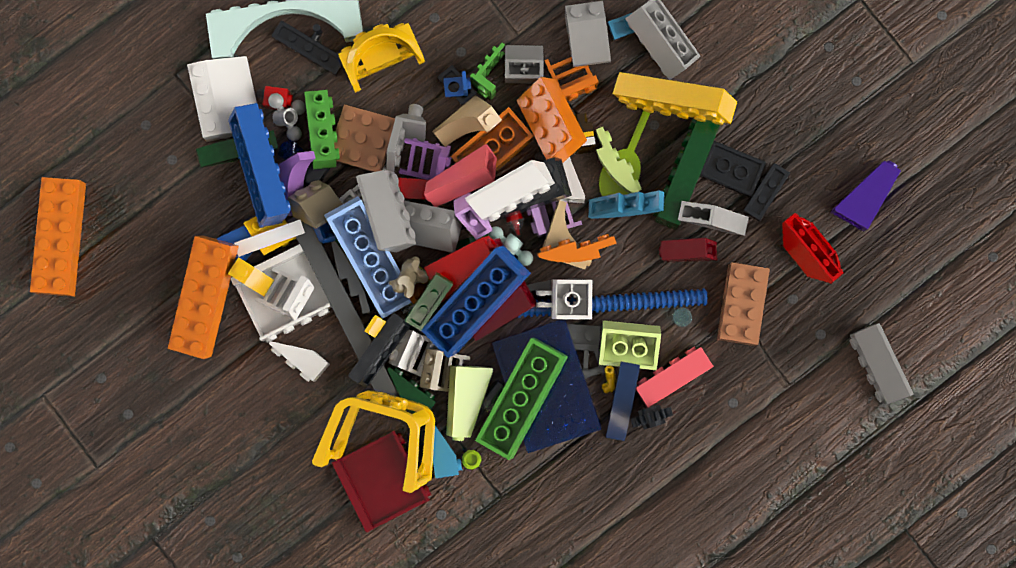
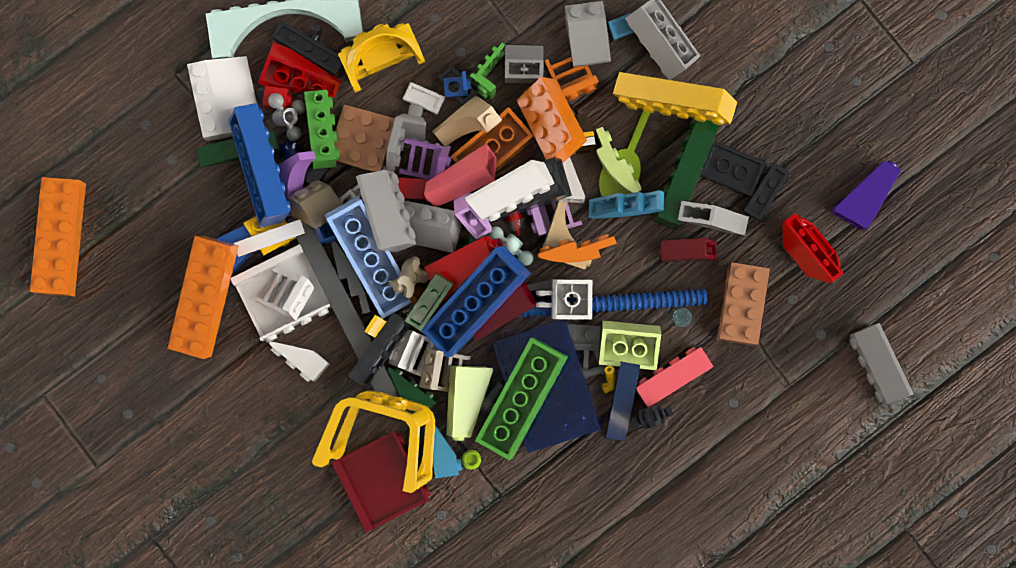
yellow slope [228,257,275,296] -> none
none -> red wedge [258,42,341,98]
none -> white tile [403,82,445,115]

